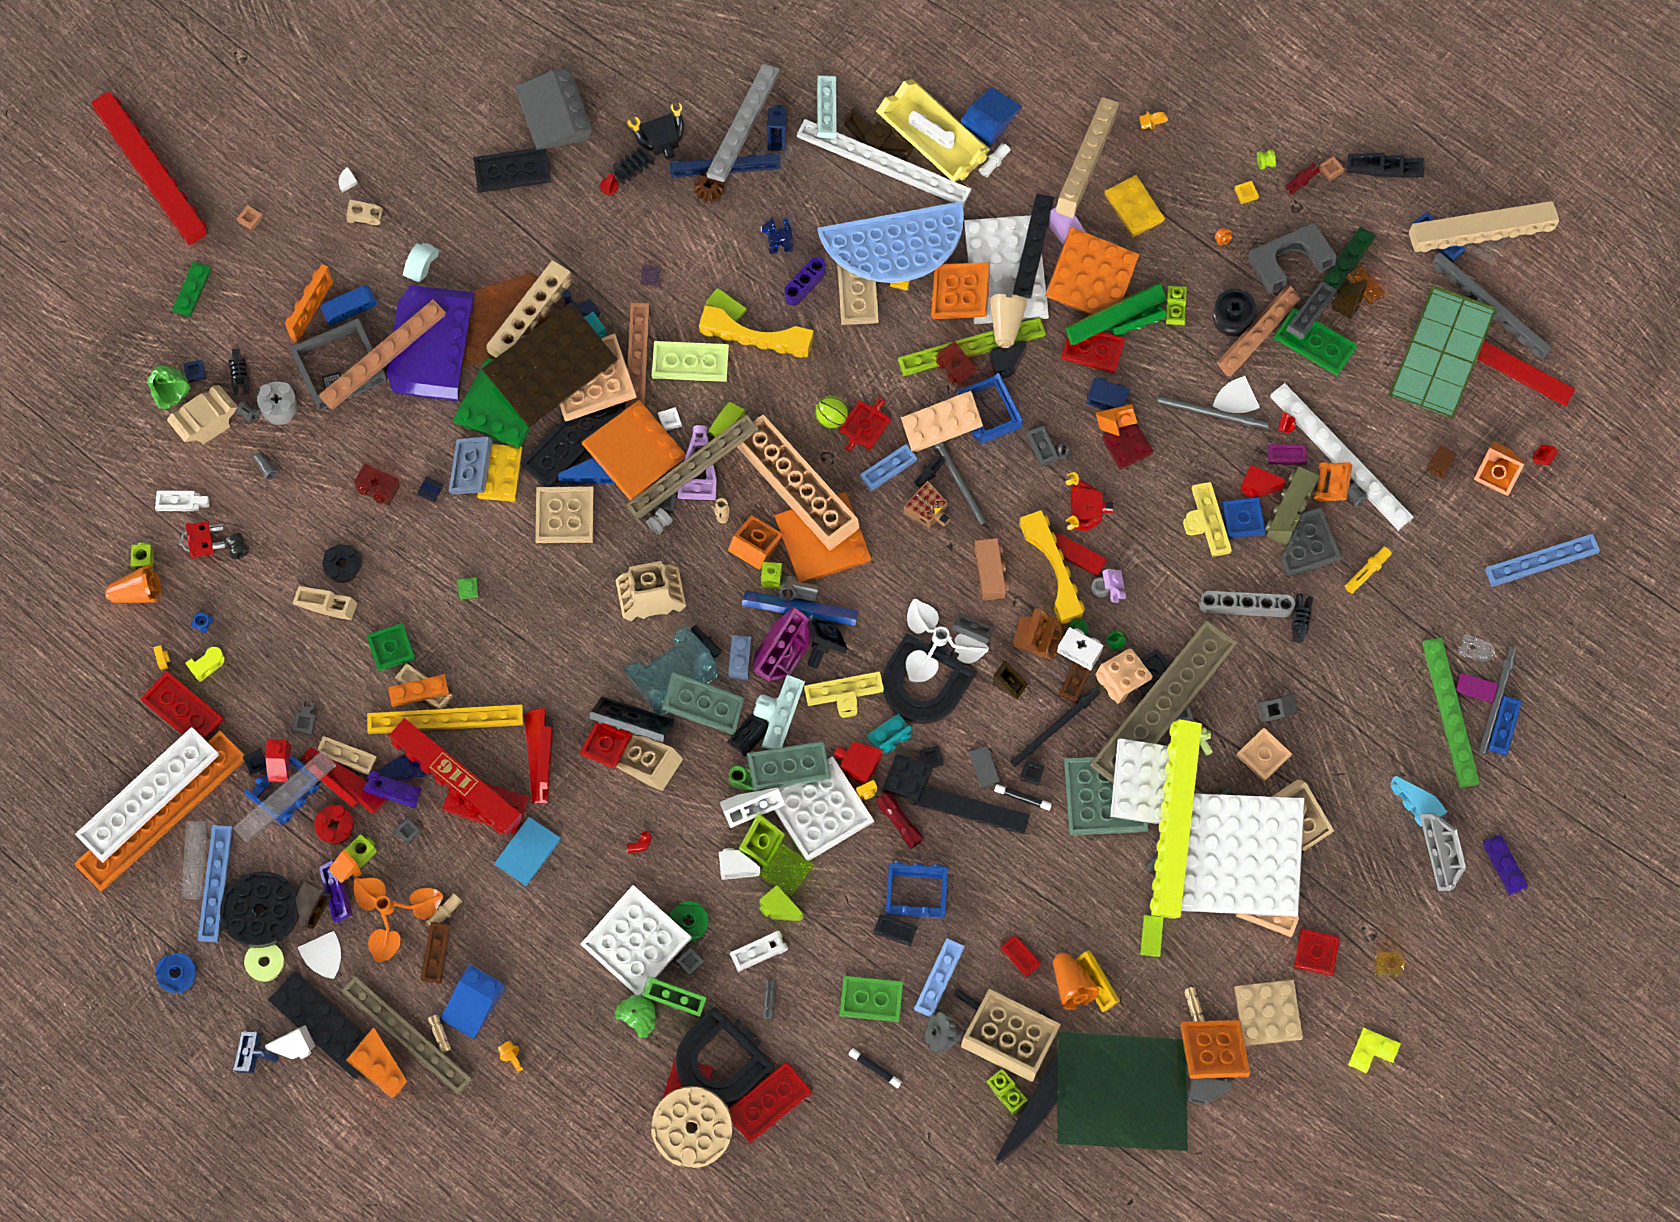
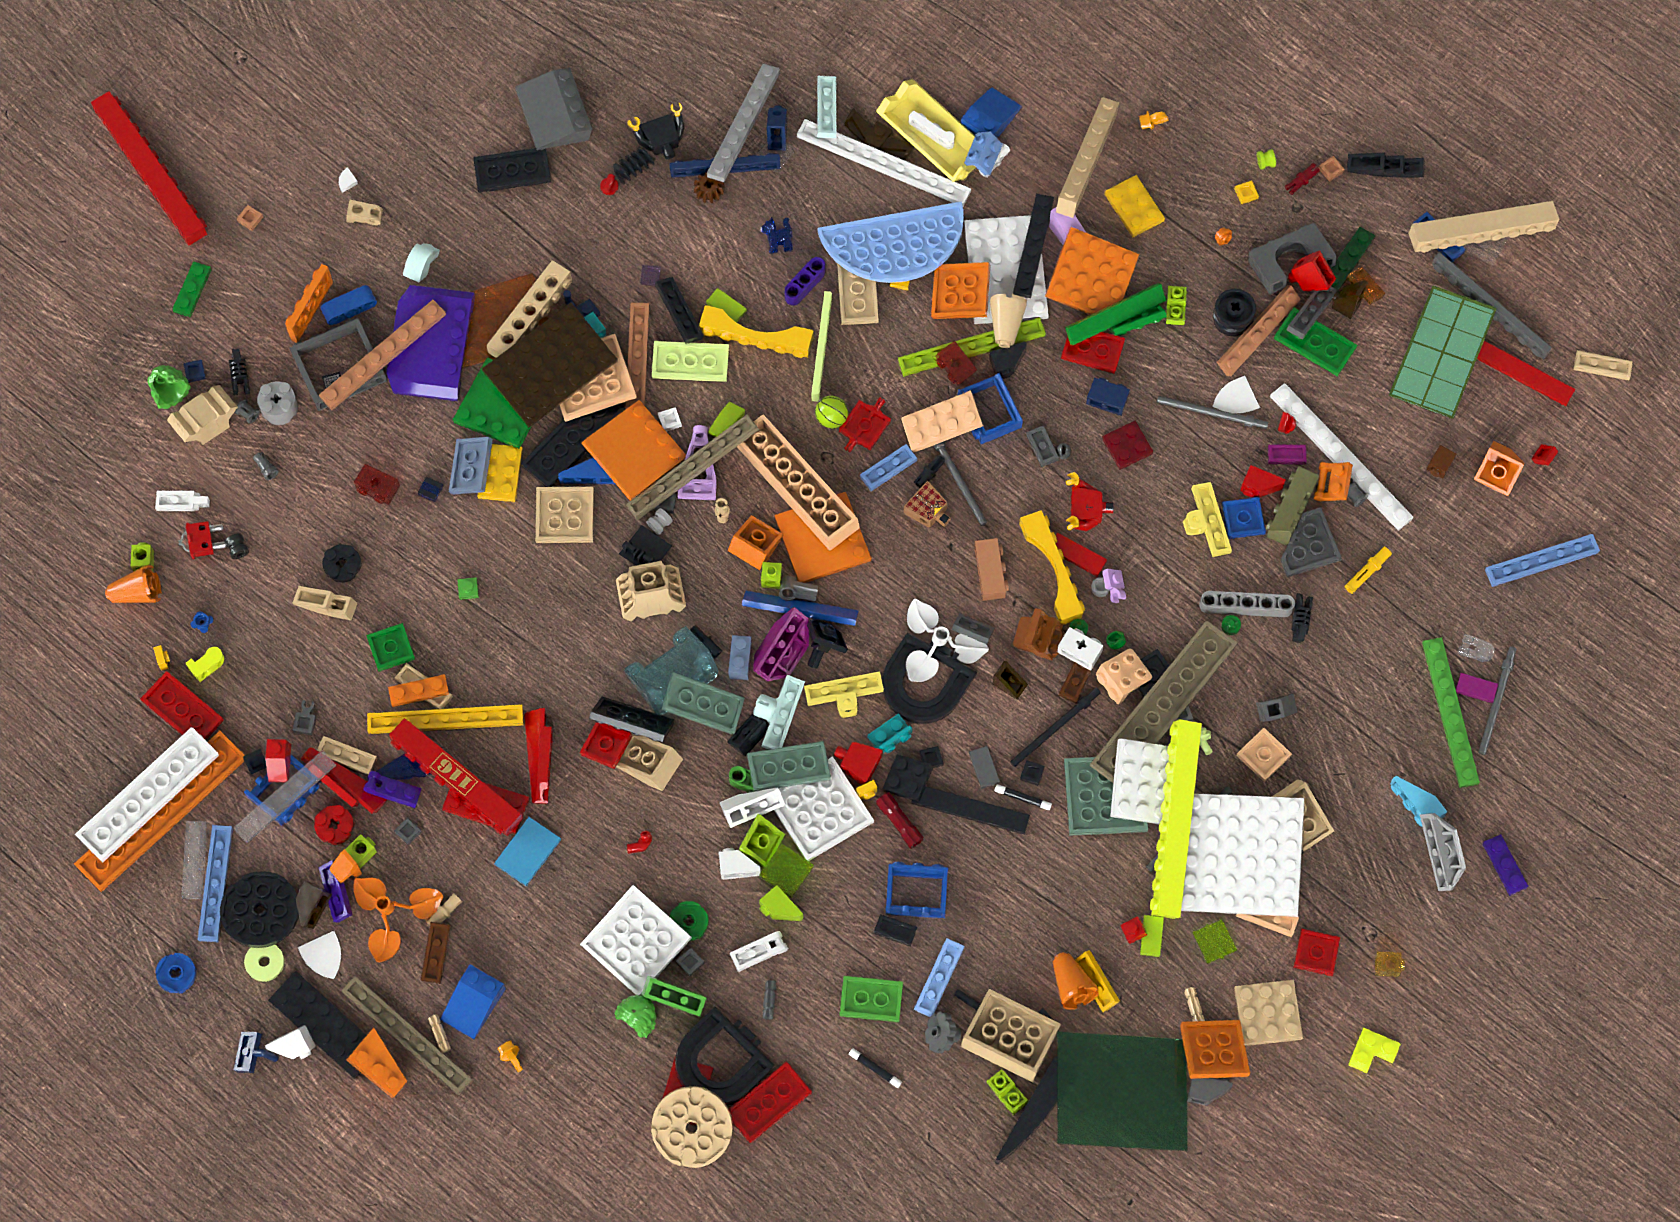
red tile [1000,935,1041,978] -> none
orange slope [1096,404,1137,436] -> none
blue tile [1488,695,1522,756] -> none
none -> black hinge [619,525,672,566]
none -> black plate [655,277,704,344]
none -> yellowish green tile [812,291,832,402]
none -> medium blue bracket [964,132,1003,175]
none -> red plate [1121,916,1147,944]
none -> clear neon green piece [1192,920,1237,964]
none -> green tile [1221,615,1241,635]
none -> red torso [1288,250,1336,291]
none -> tan tile [1573,350,1633,381]

